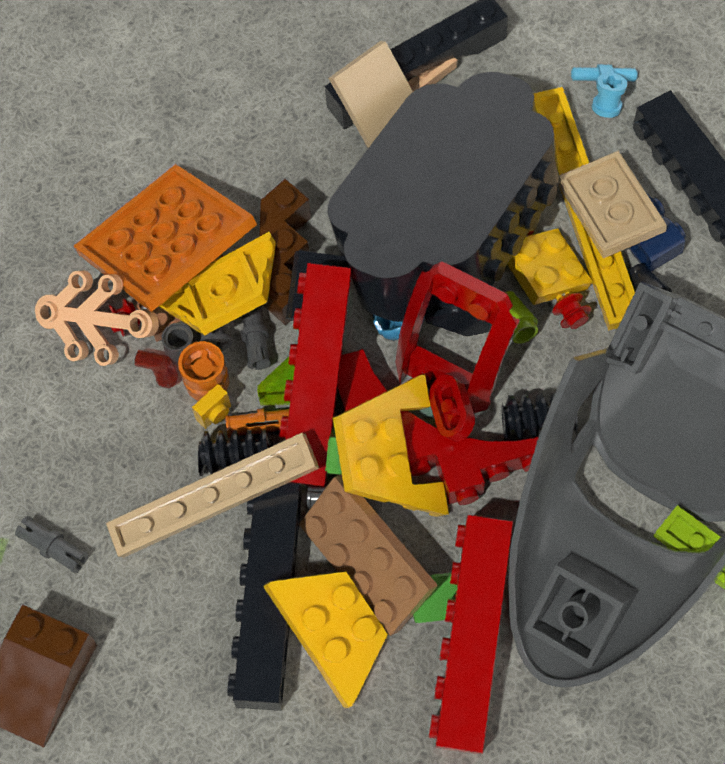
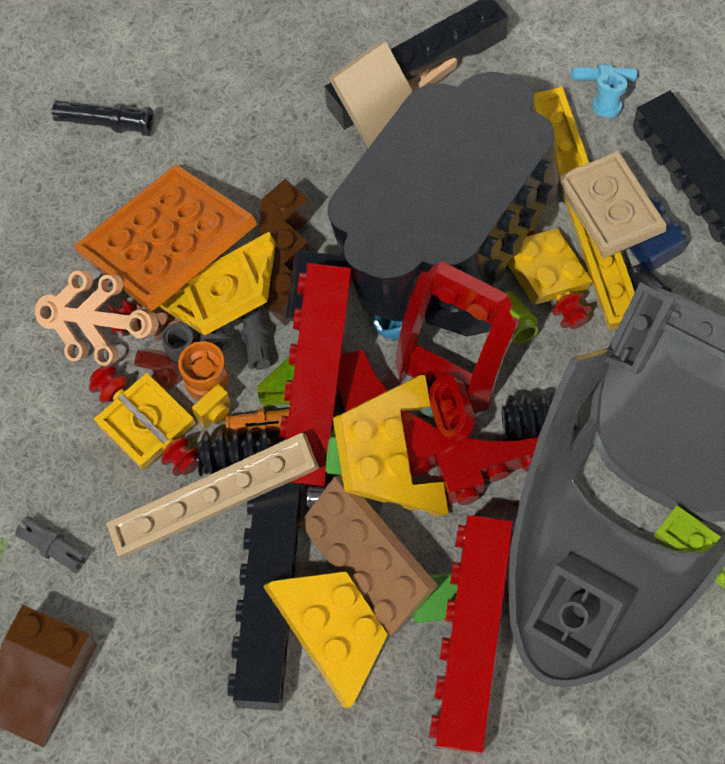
none -> black pin [52,100,154,136]
none -> yellow plate [89,365,198,476]

